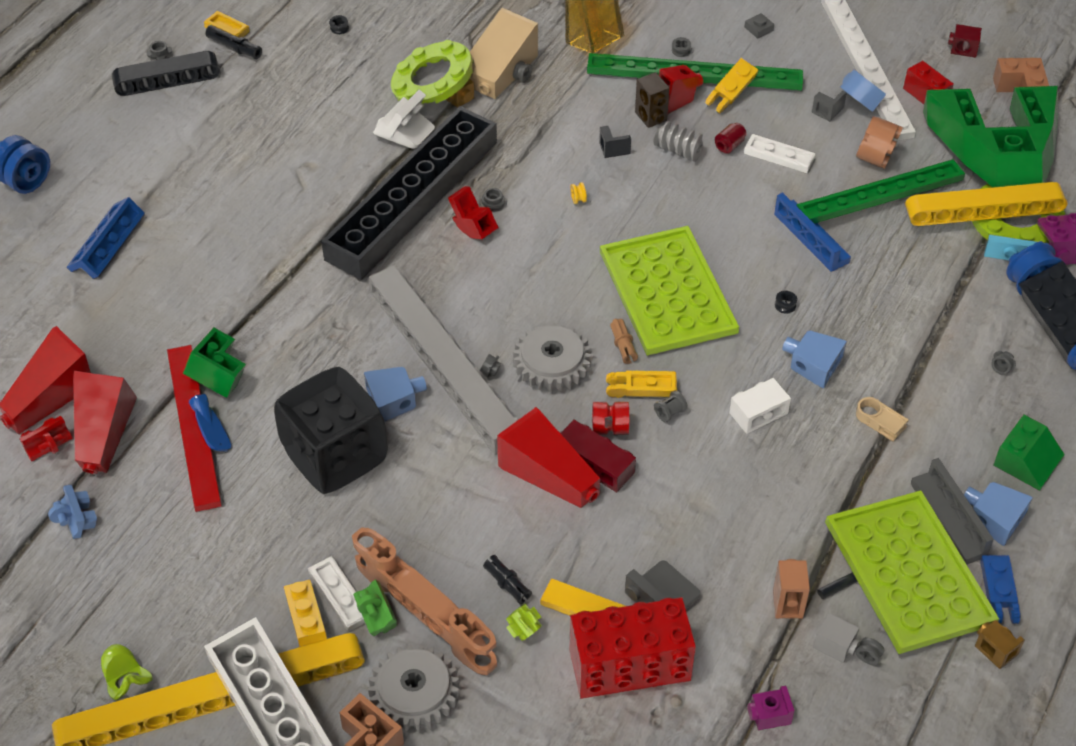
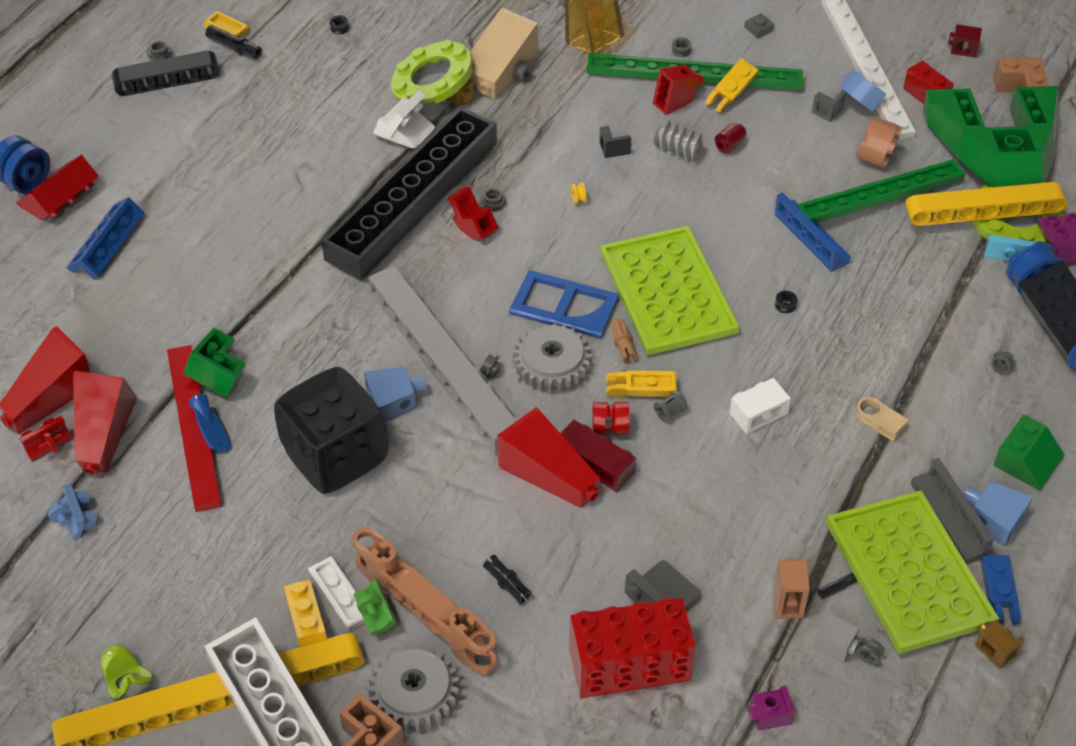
lime gear [506,603,542,641] -> none
yellow tile [540,578,625,616] -> none
dark brown brick [635,72,670,128] -> none
white tile [744,134,815,173] -> none
medium blue torso [782,331,847,388] -> none
none -> red slope [15,154,99,220]
none -> blue window [509,270,619,338]

